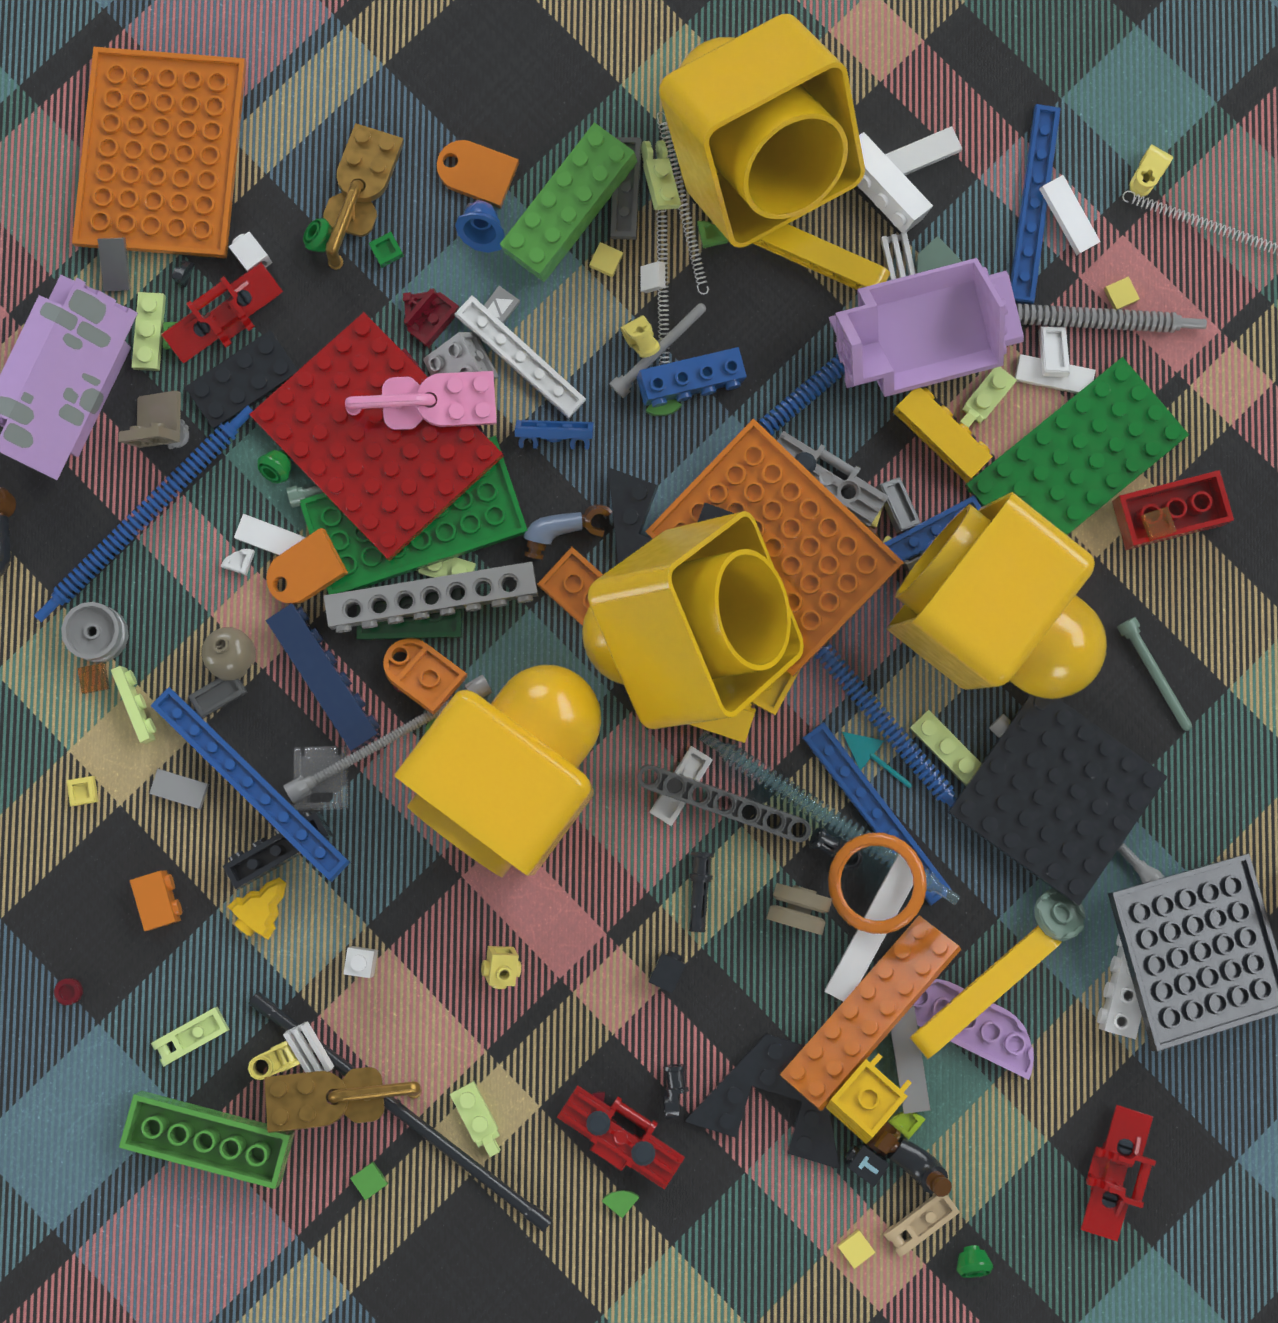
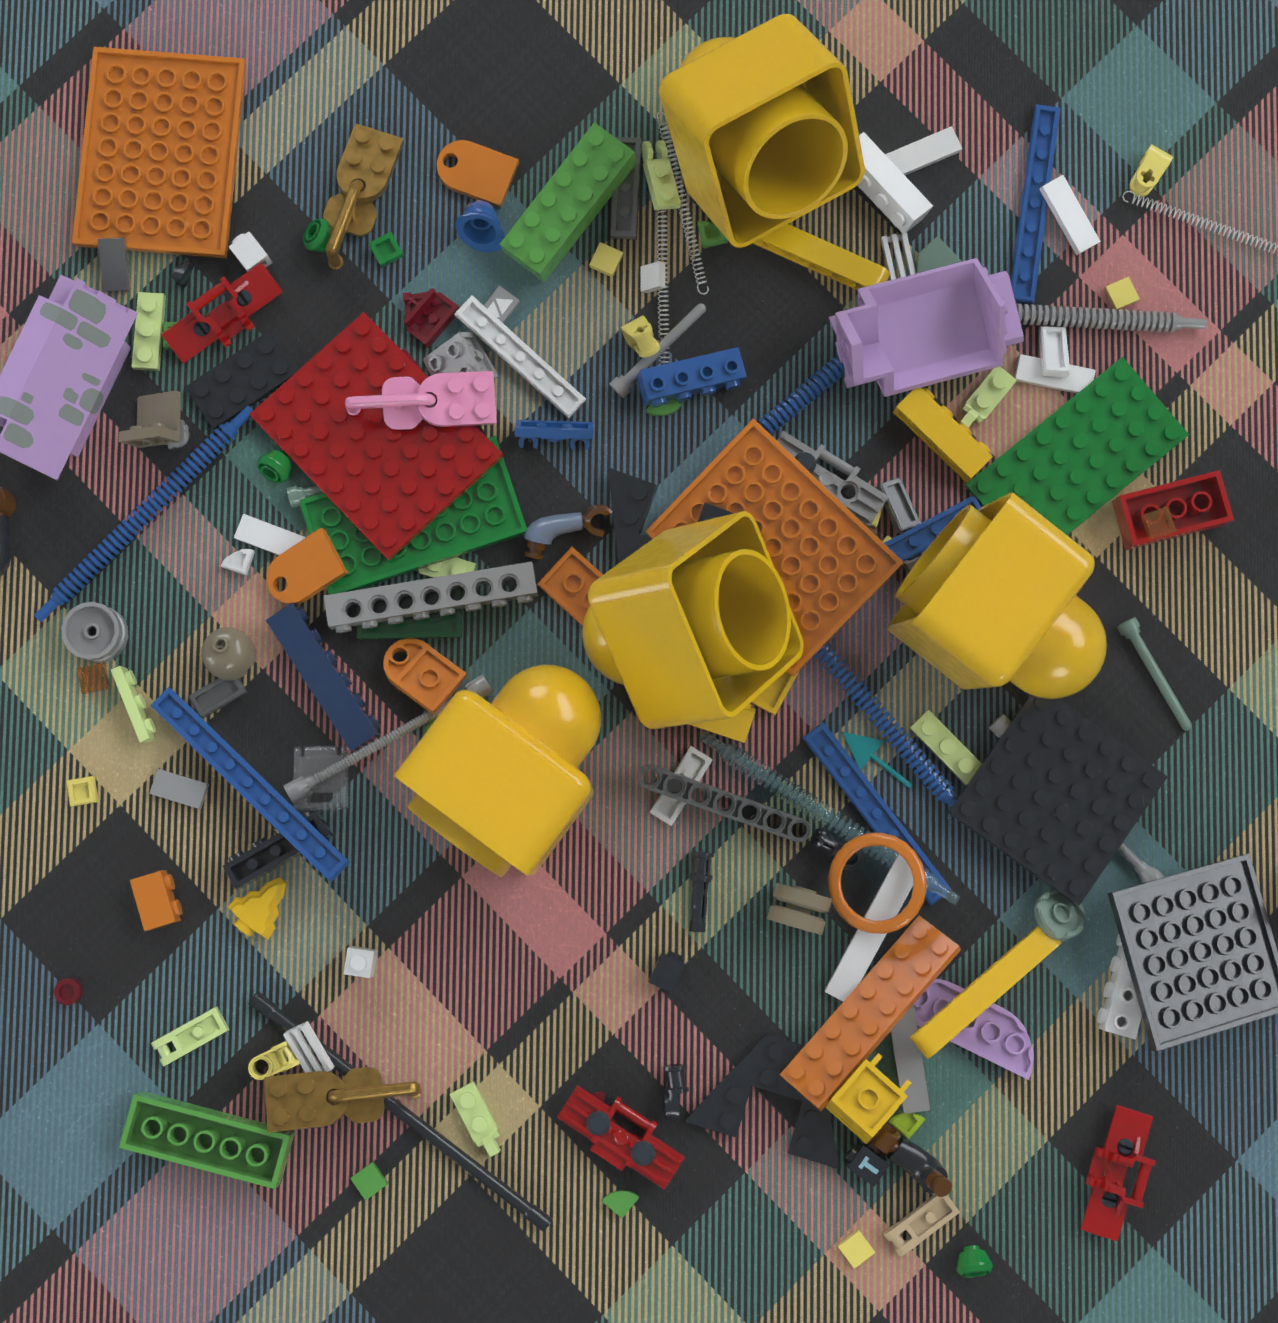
light yellow brick [481,946,521,989] -> none

